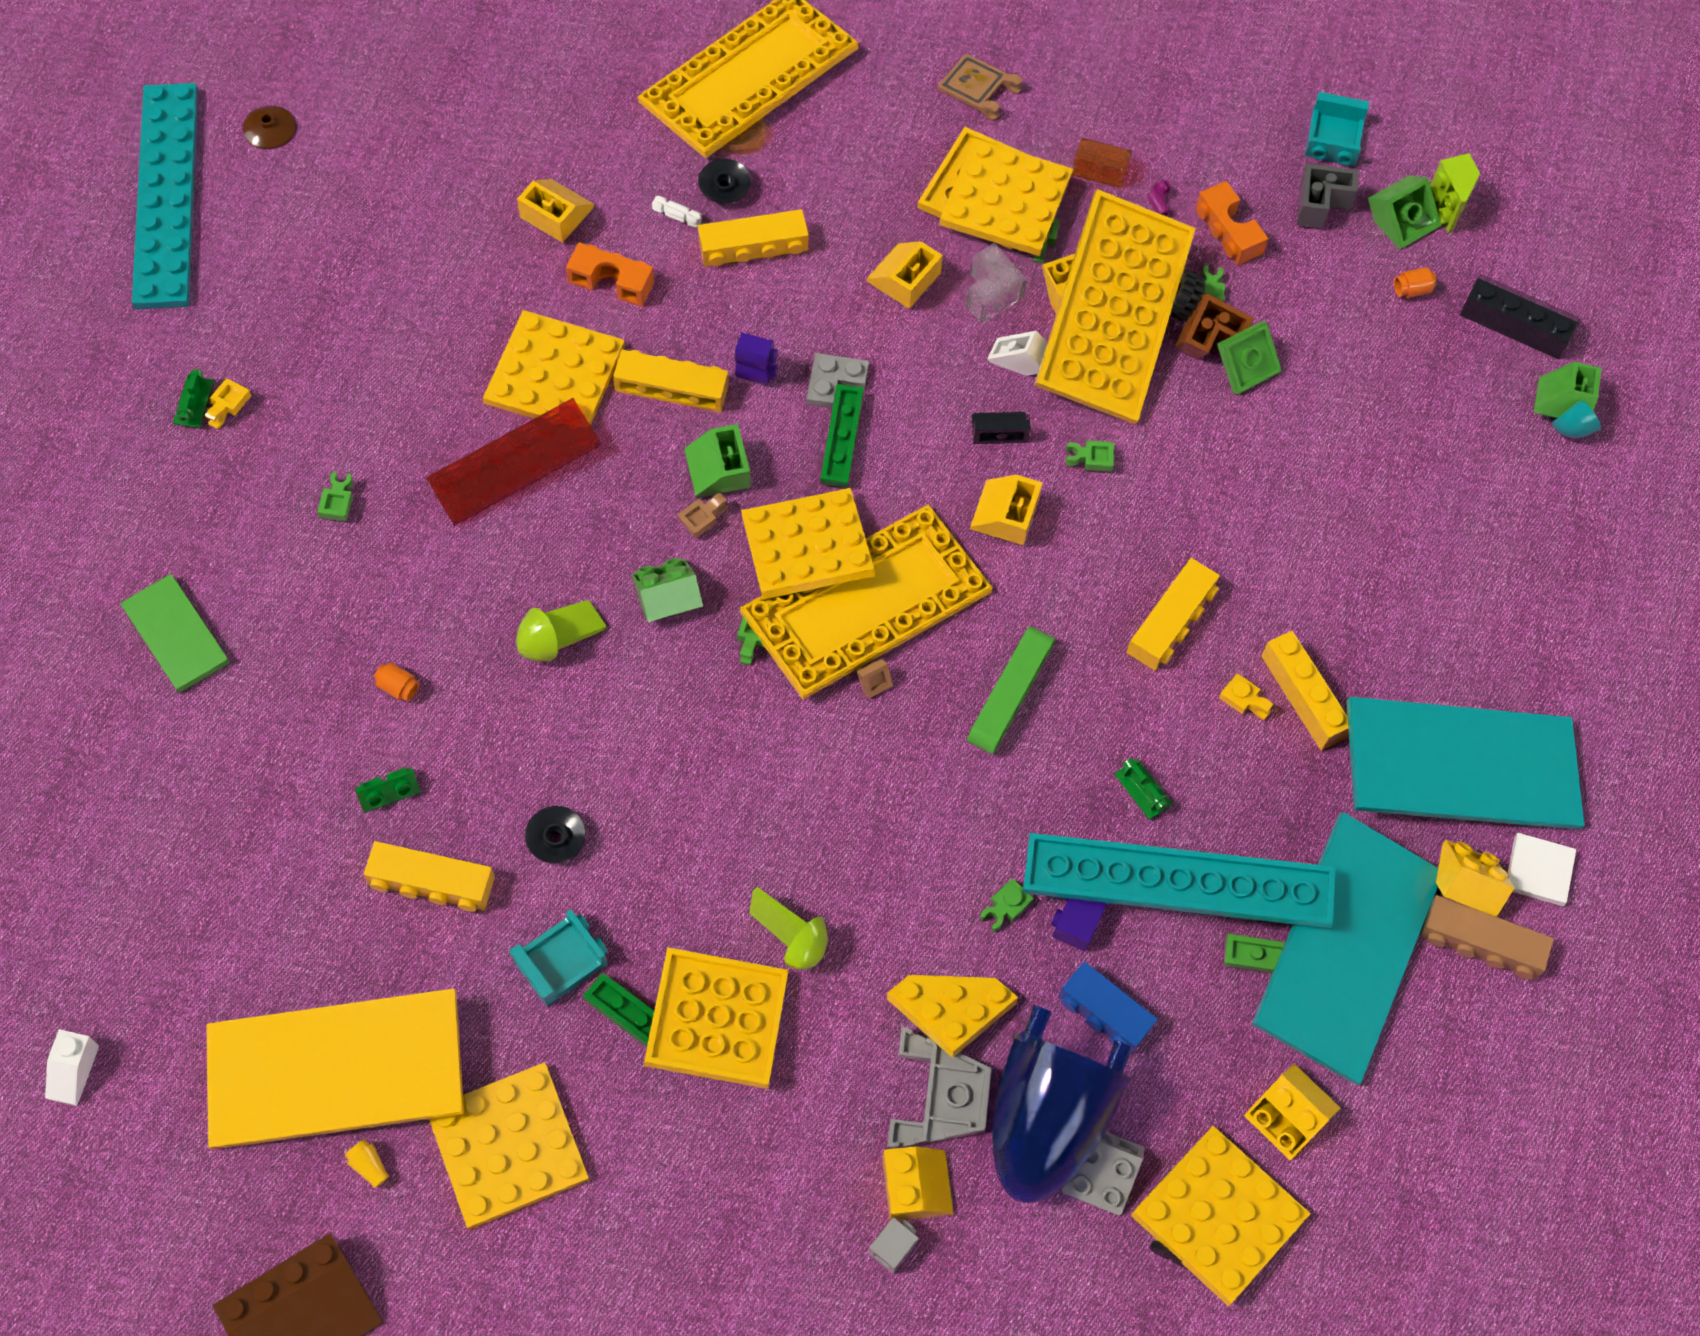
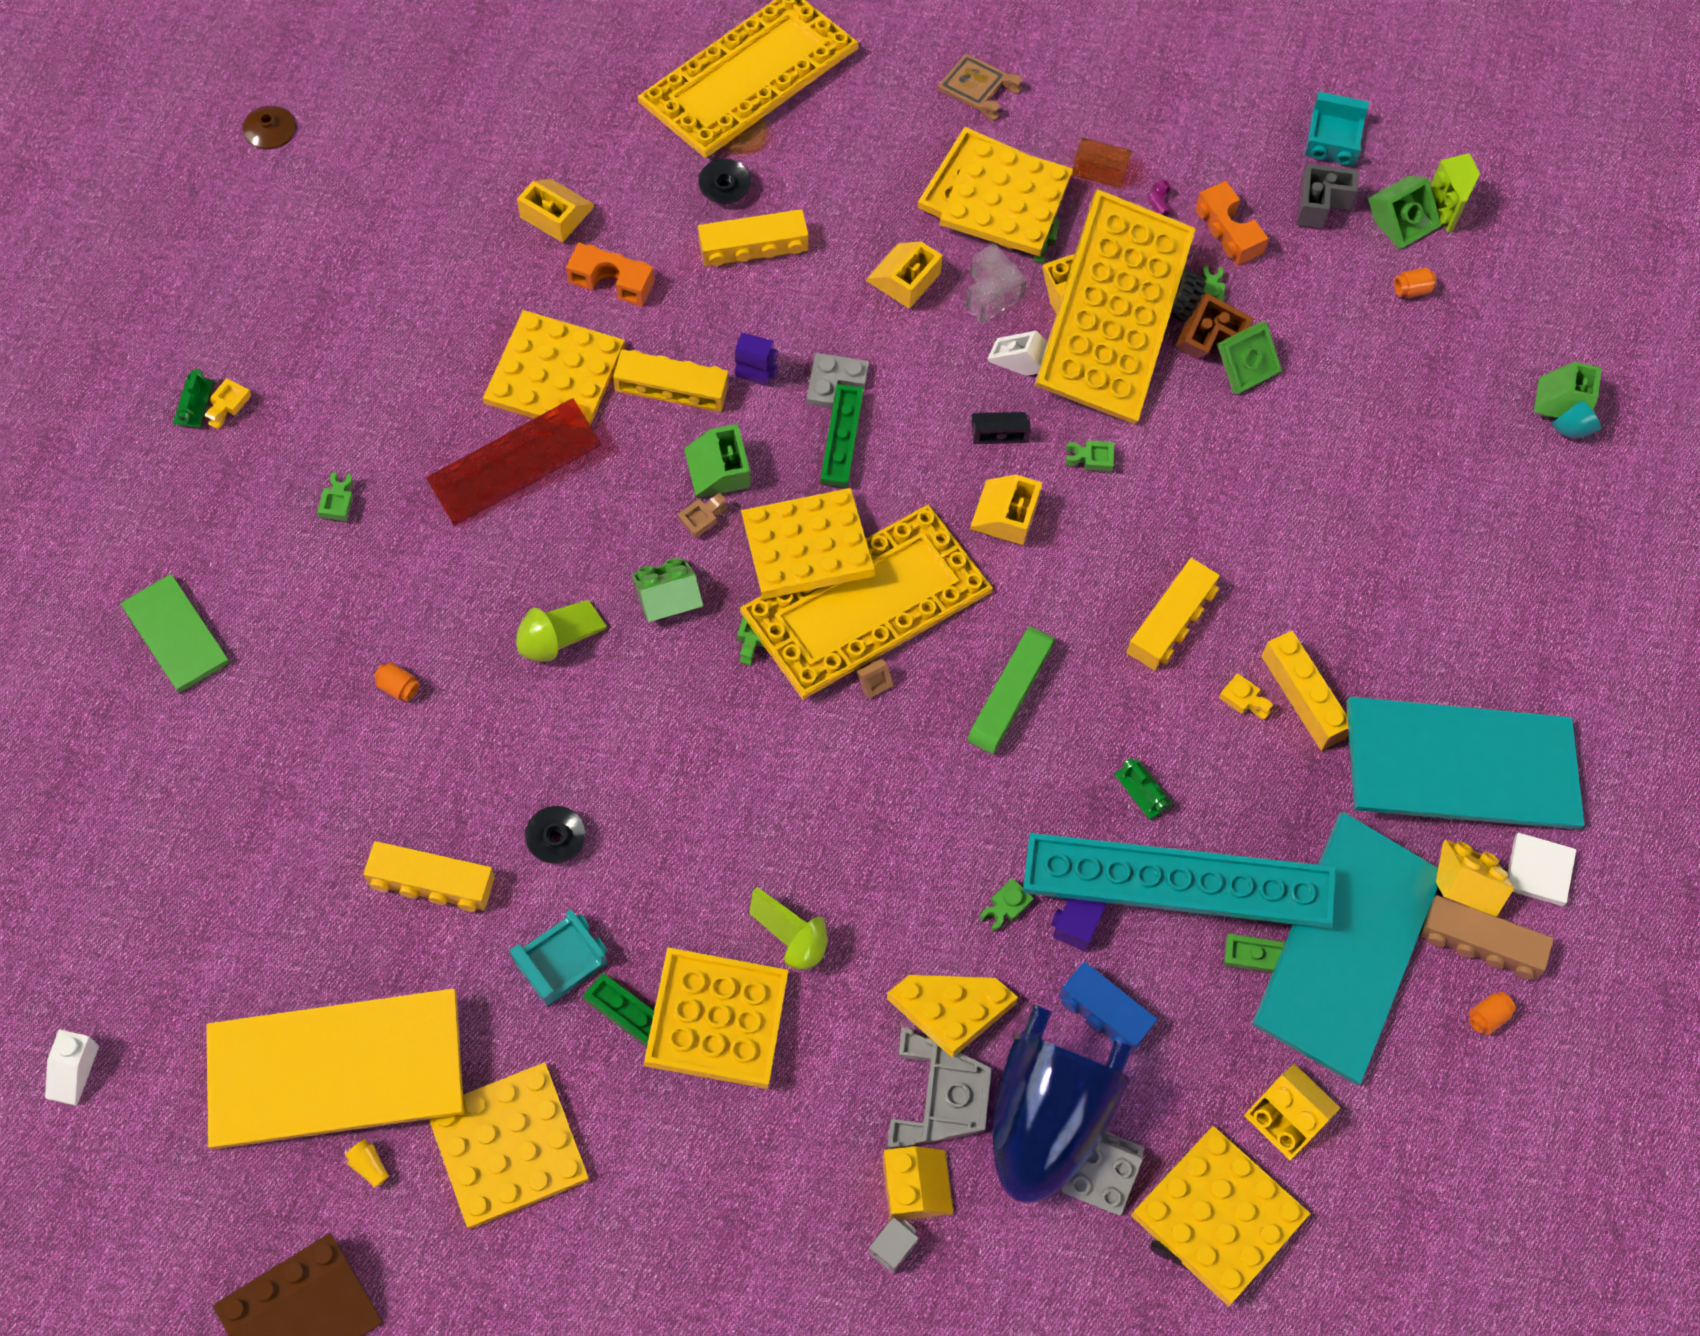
teal plate [132,83,198,310] -> none
green hinge [355,766,421,813] -> none
white axle [652,196,702,227] -> none
black slope [1459,274,1579,360] -> none
none -> orange brick [1469,991,1516,1035]

